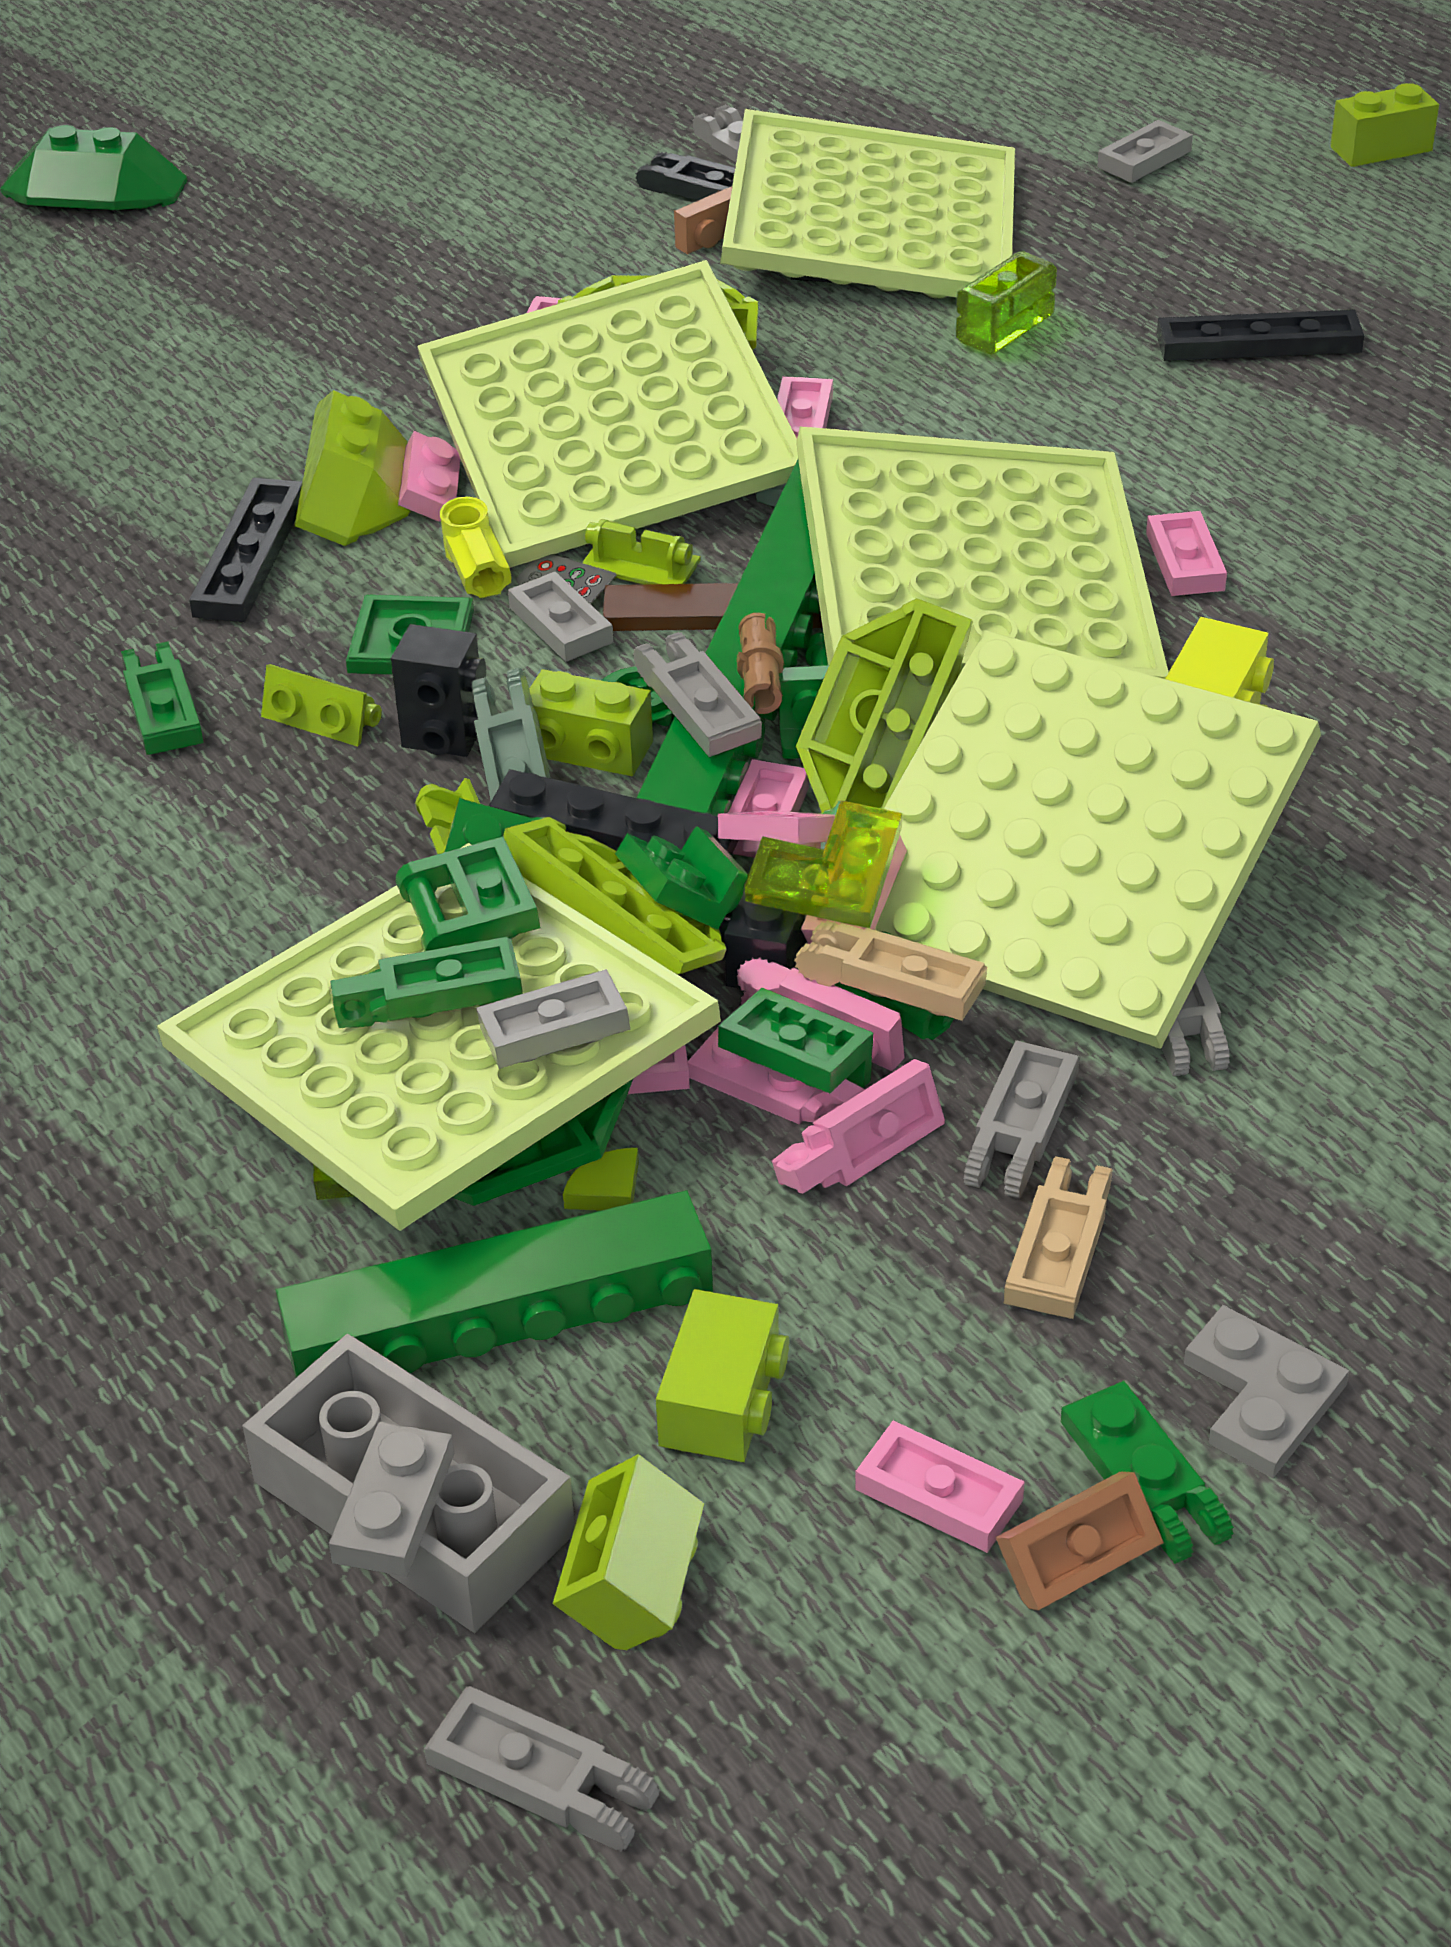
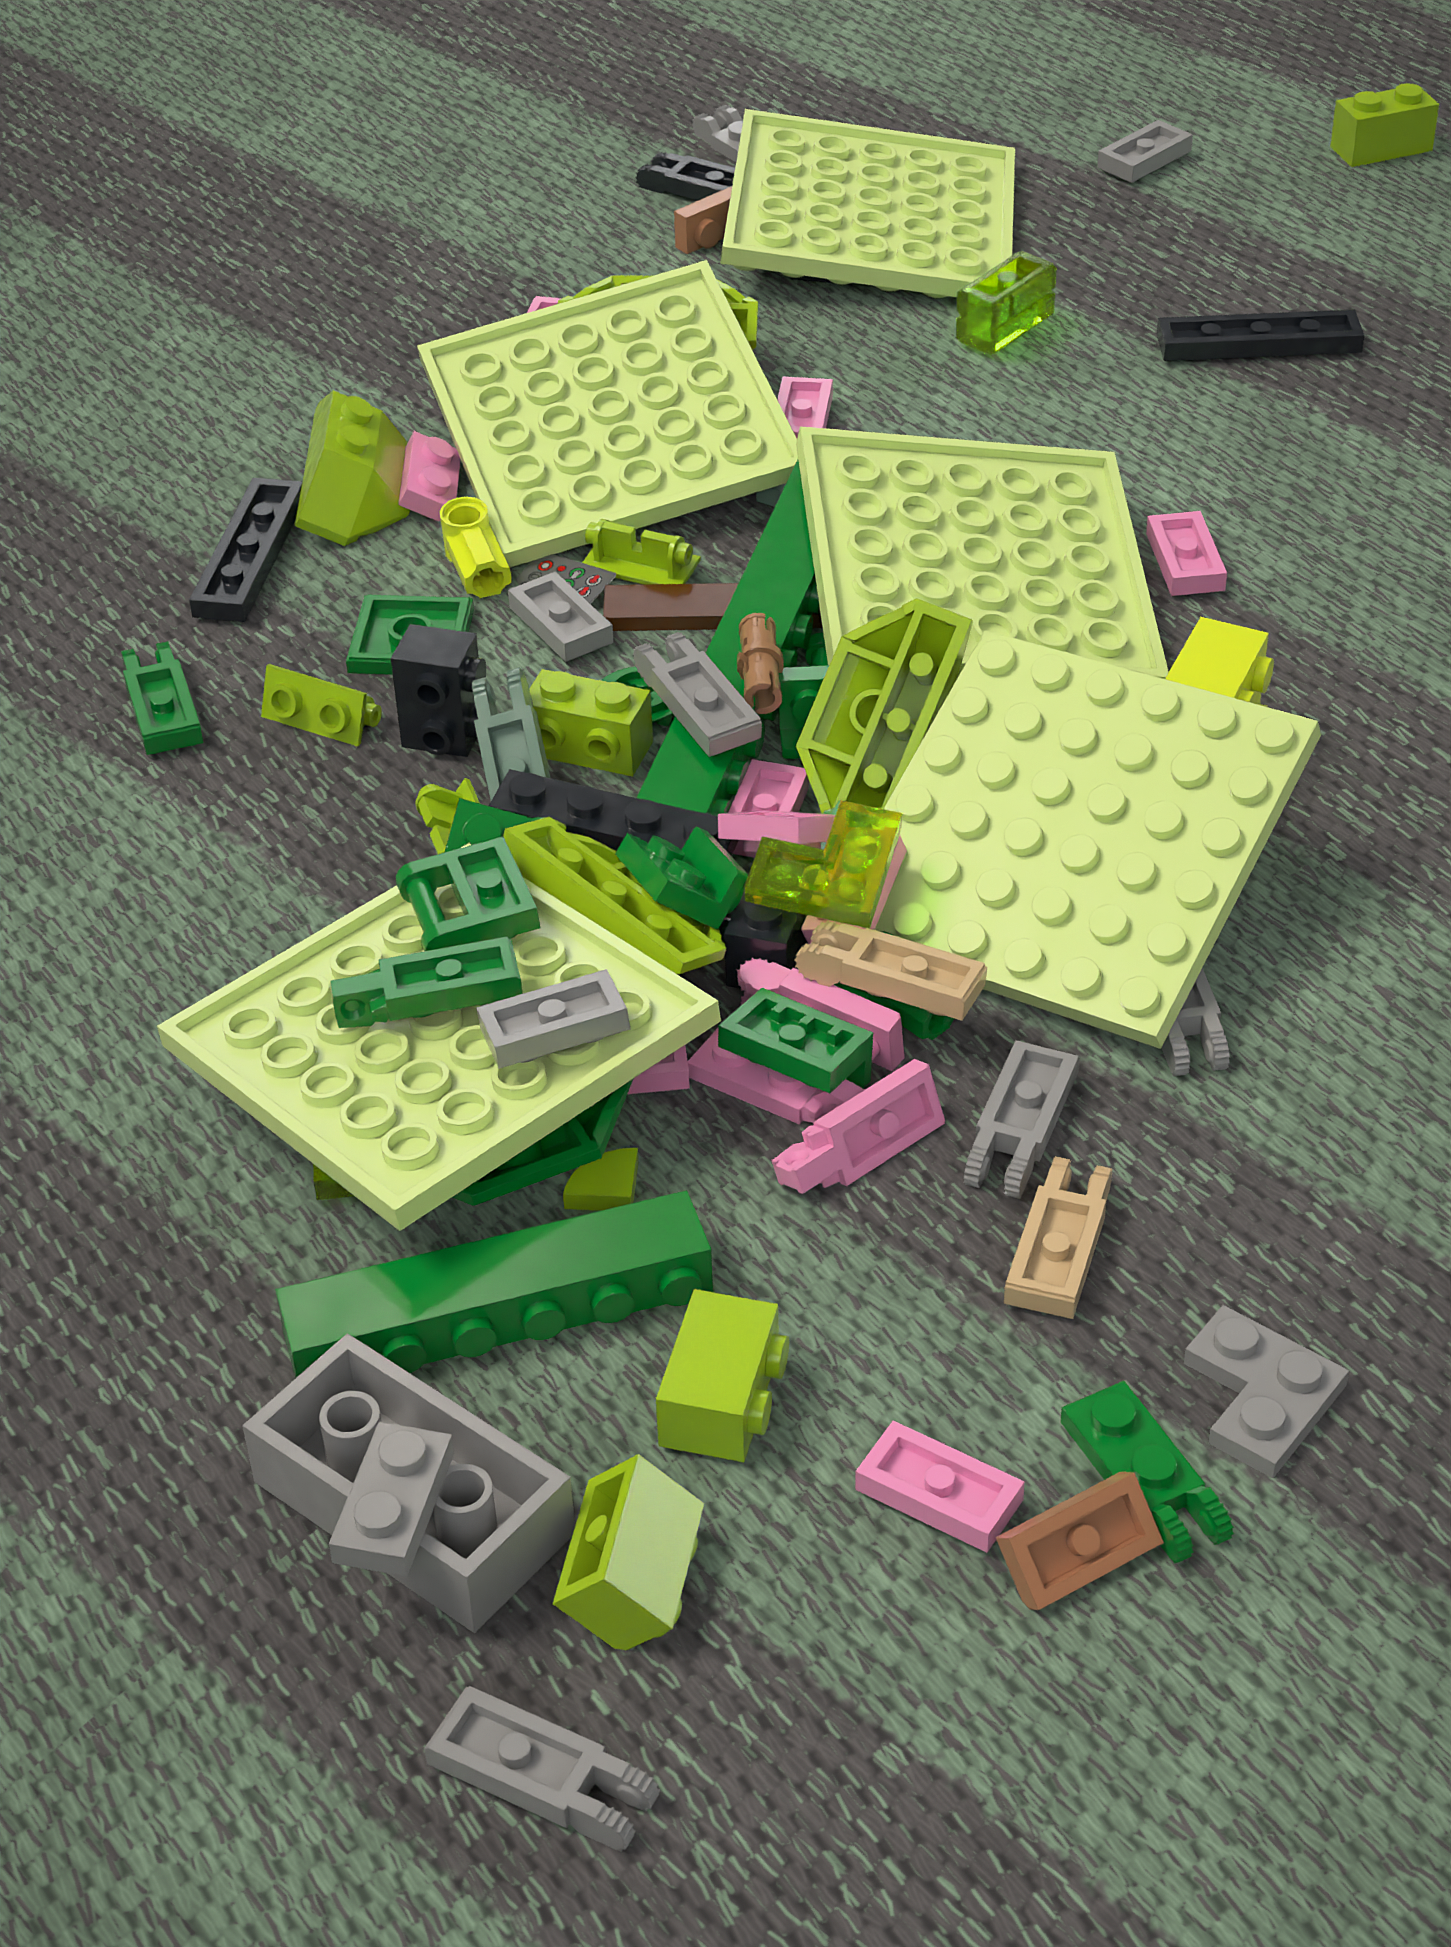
green wedge [0,125,187,210] -> none

